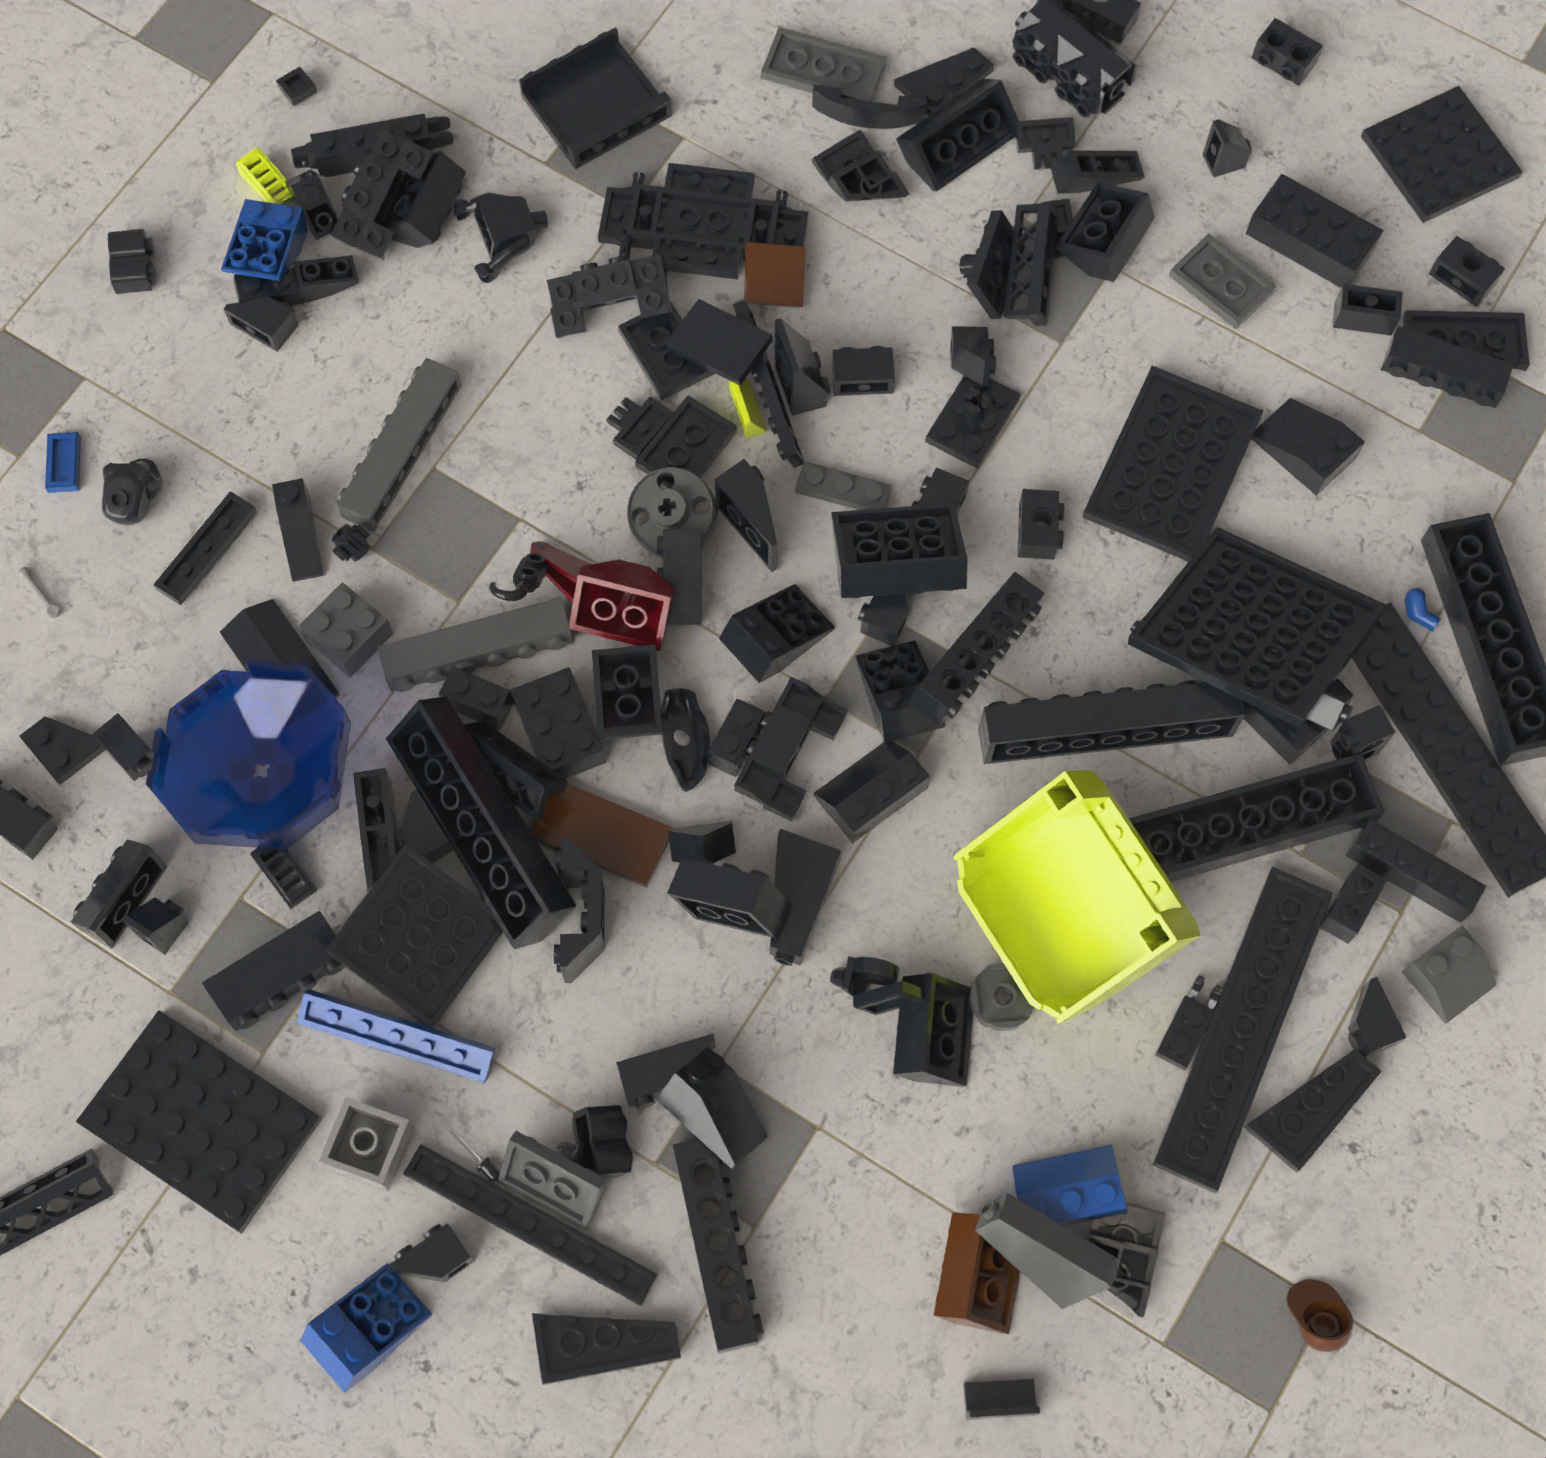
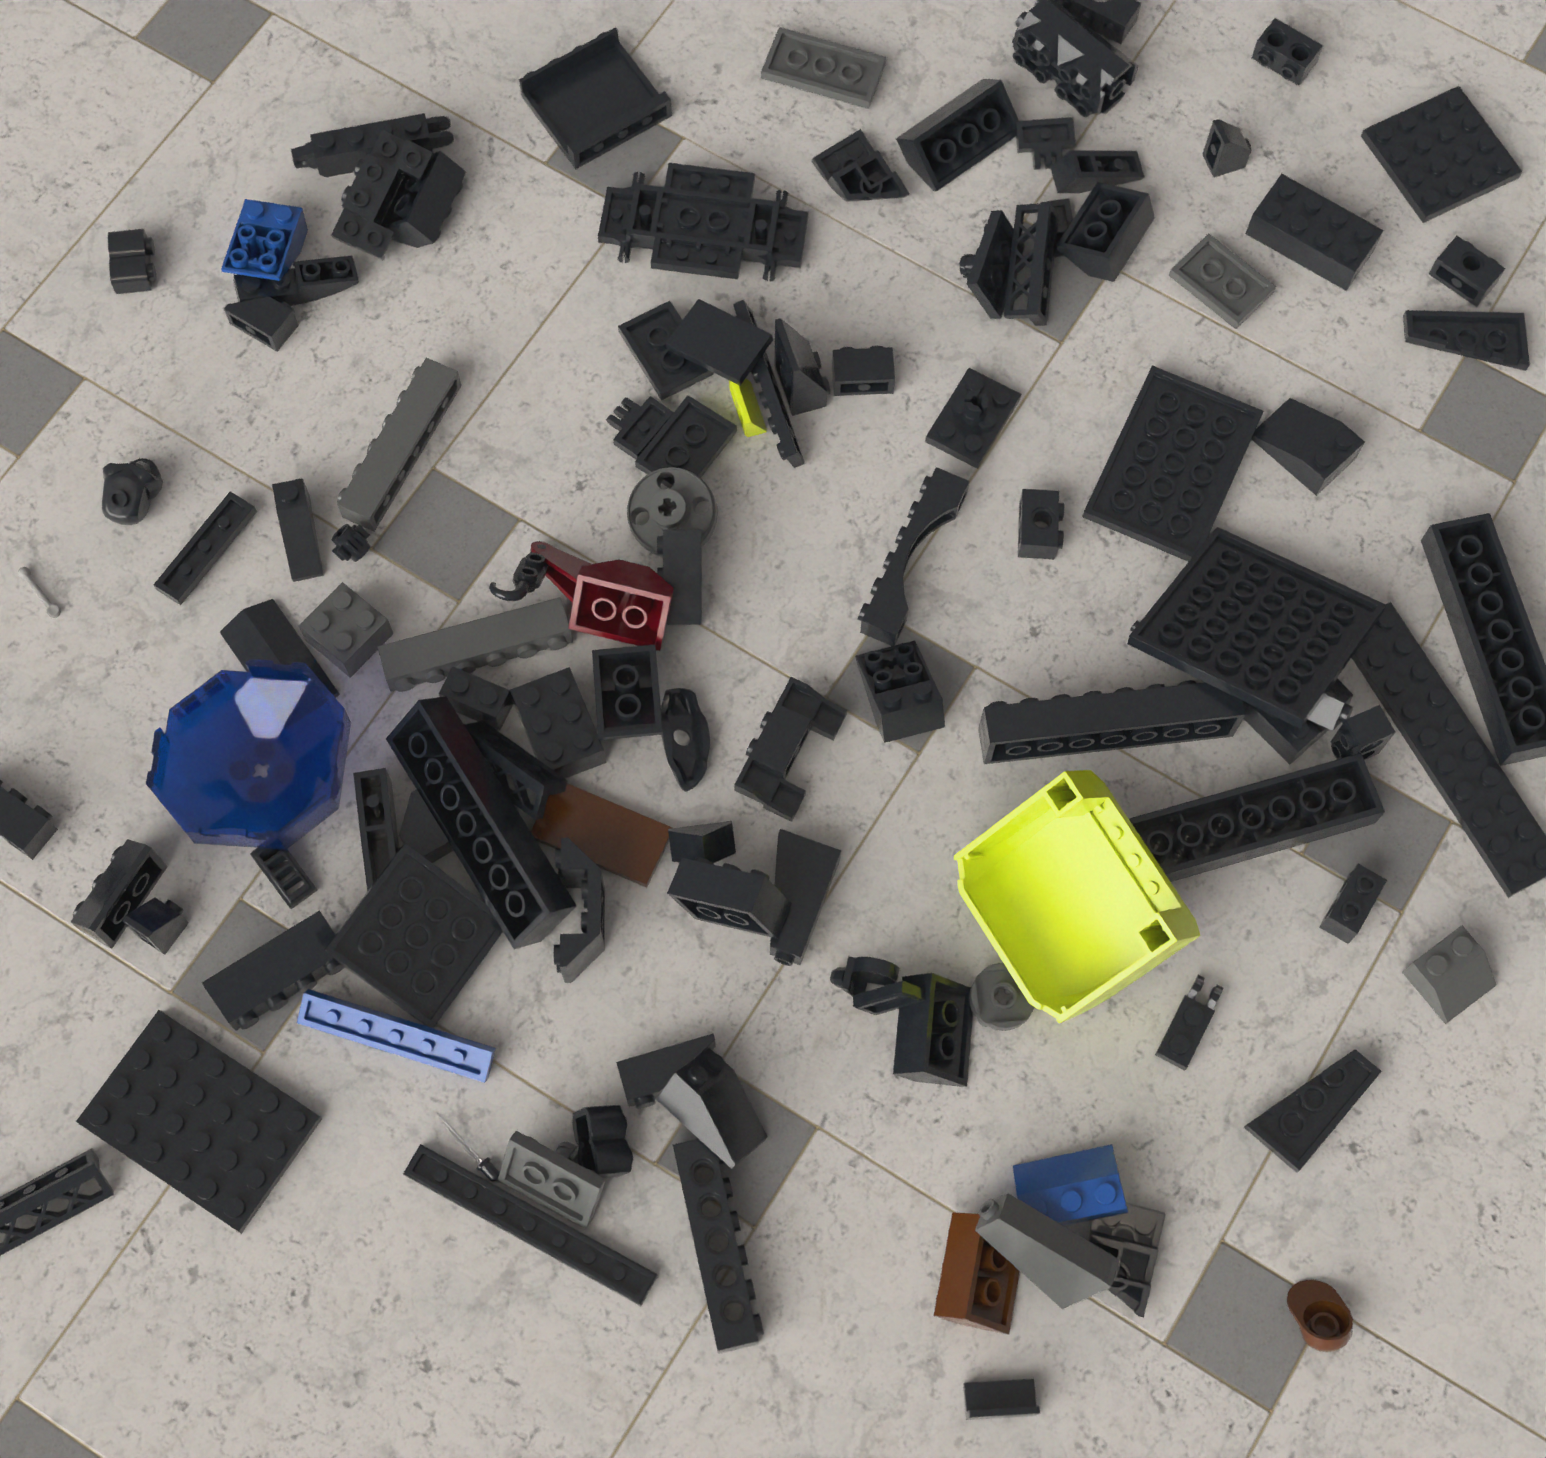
black wing [19,716,105,785] -> none
blue tile [45,432,81,493] -> none
black slope [93,713,159,781] -> none
neon yellow slope [236,147,293,205] -> none
black plate [276,66,317,106] -> none
black slope [285,169,338,240] -> none
blue slope [300,1263,432,1393] -> none
light grey brick [319,1097,415,1191] -> none
black slope [389,1223,474,1282] -> none
black torso [453,192,548,283] -> none
black wing [532,1313,681,1385] -> none
black bracket [547,254,672,338] -> none
black brick [708,699,765,777] -> none
black slope [715,459,777,572] -> none
black slope [719,584,835,683] -> none
reddish brown tile [744,242,805,308] -> none
dark grey plate [795,461,892,510] -> none
black slope [812,85,927,129] -> none
black slope [813,741,930,844] -> none
black slope [831,503,968,598] -> none
black wing [894,47,994,116] -> none
black brick [909,572,1045,726] -> none
black slope [950,326,996,386] -> none
black plate [1152,867,1333,1193] -> none
black brick [1333,284,1403,336] -> none
black brick [1345,819,1486,923] -> none
black slope [1348,977,1407,1058] -> none
black brick [1381,326,1514,408] -> none
blue arm [1404,588,1441,632] -> none

